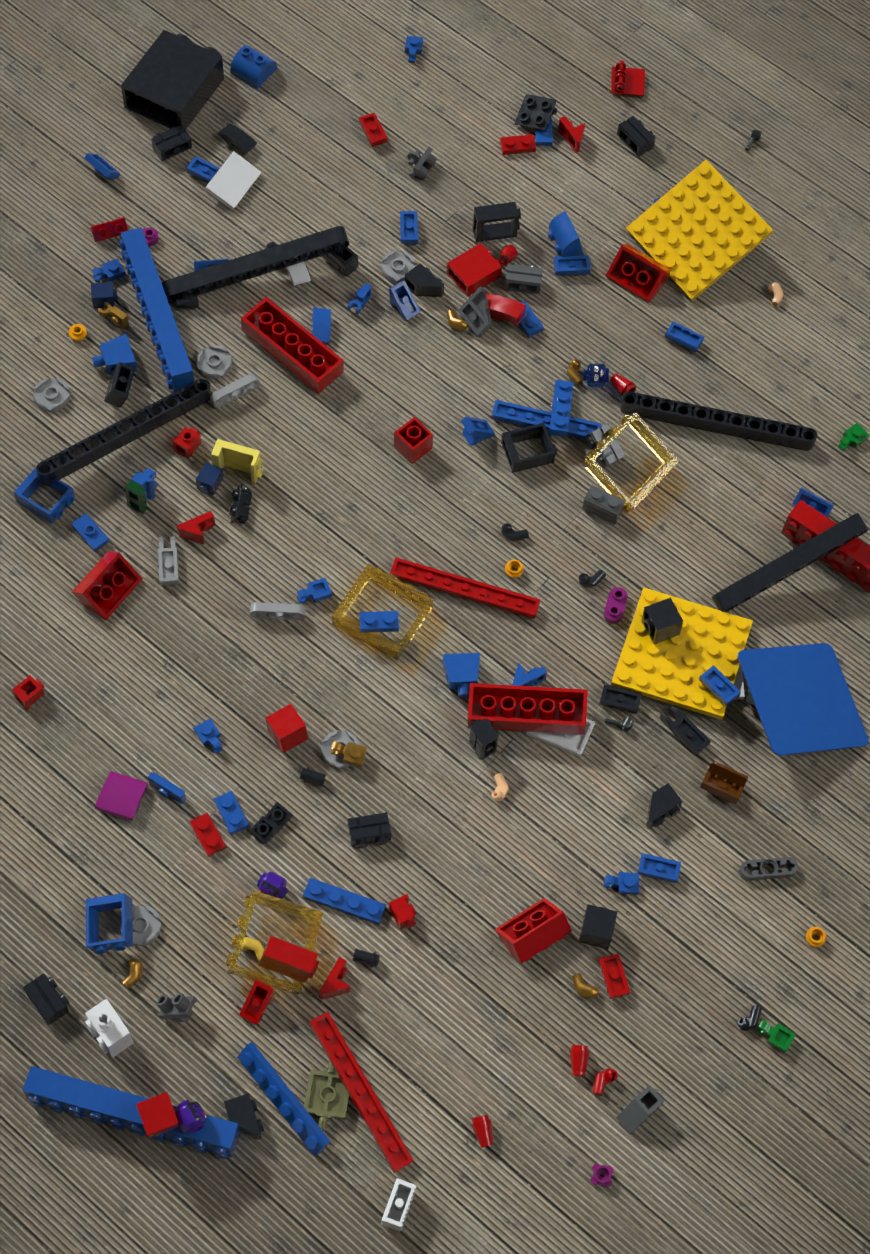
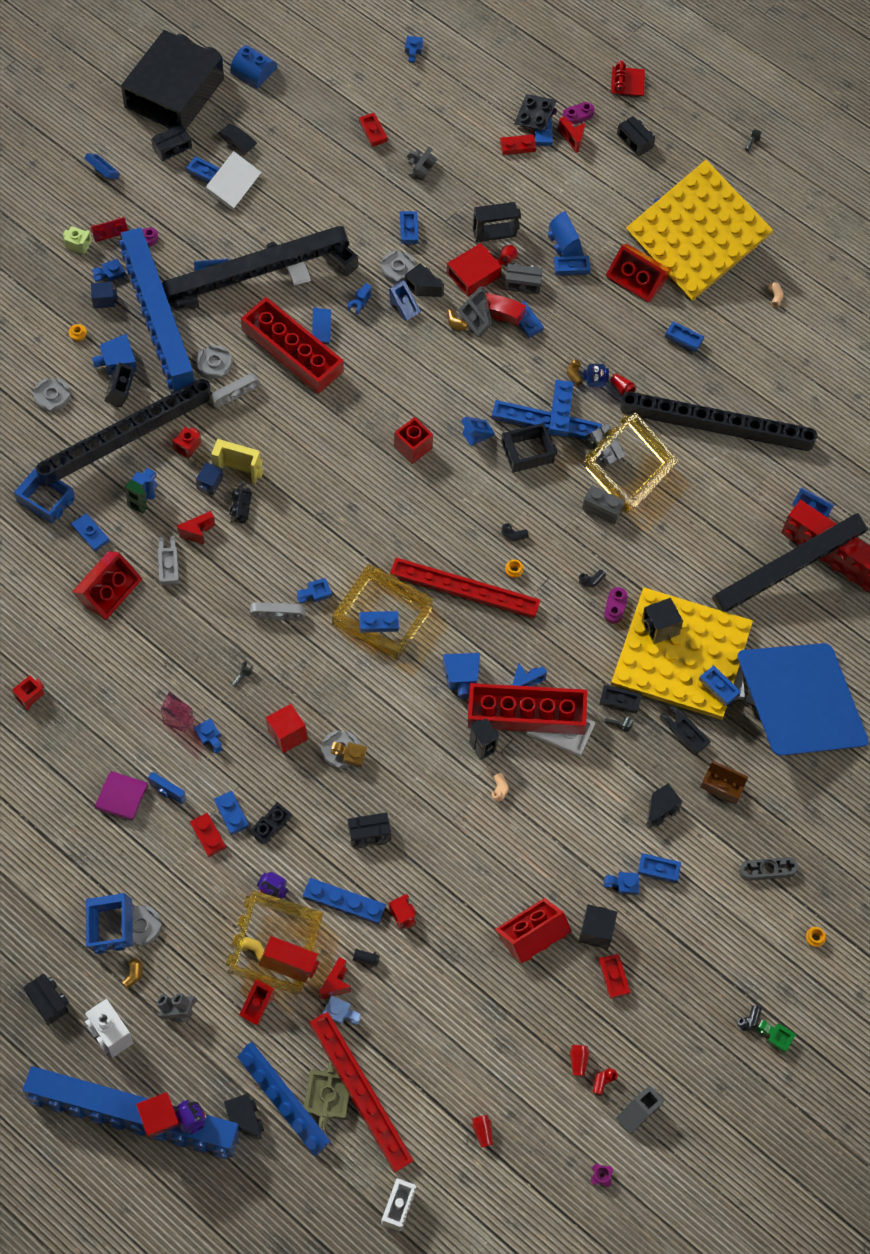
pearl gold plate [98,302,129,330] -> none
black pin [300,767,326,786] -> none
pearl gold arm [572,973,599,999] -> none
green plate [838,423,870,451] -> none
none -> yellowish green brick [62,226,92,254]
none -> clear pink slope [161,692,195,732]
none -> pearl dark grey hand [232,661,253,687]
none -> light blue plate [323,996,361,1025]
none -> magenta plate [562,102,595,125]

